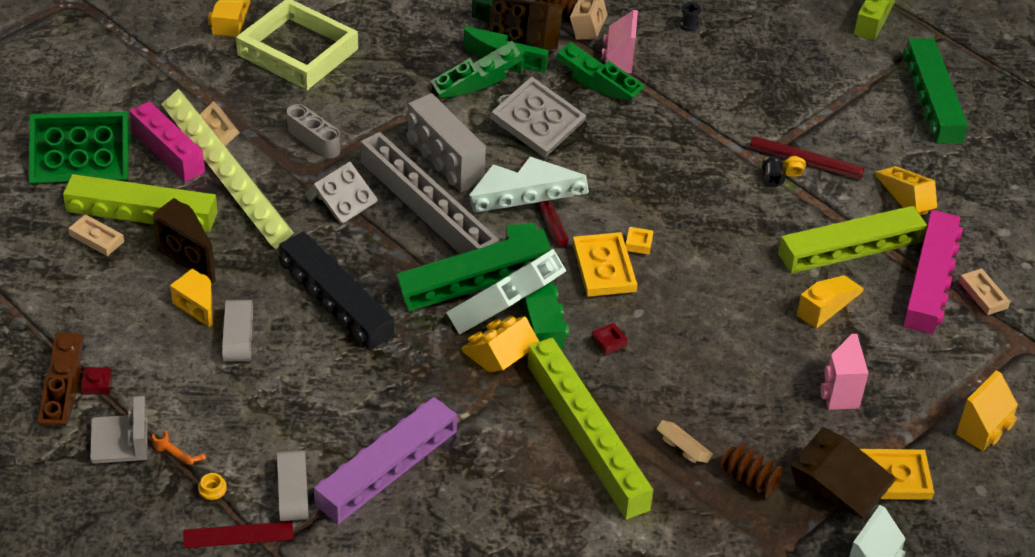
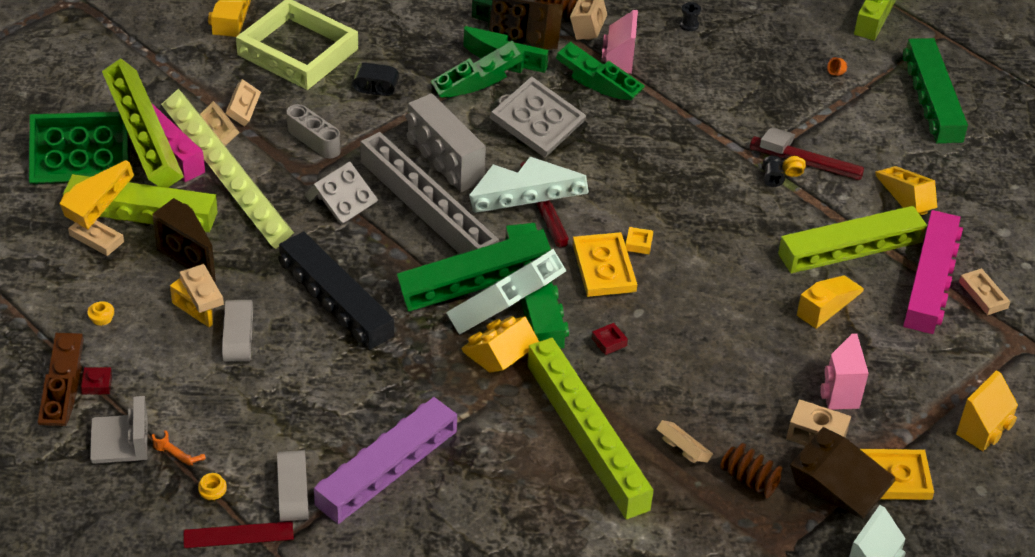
none -> yellow slope [59,160,134,230]
none -> yellow plate [88,301,114,326]
none -> lime brick [102,58,184,188]
none -> tan plate [180,264,224,313]
none -> tan plate [225,79,261,127]
none -> black beam [352,63,399,96]
none -> light grey slope [760,127,795,154]
none -> tan brick [786,399,851,446]
none -> orange hinge [827,57,847,76]

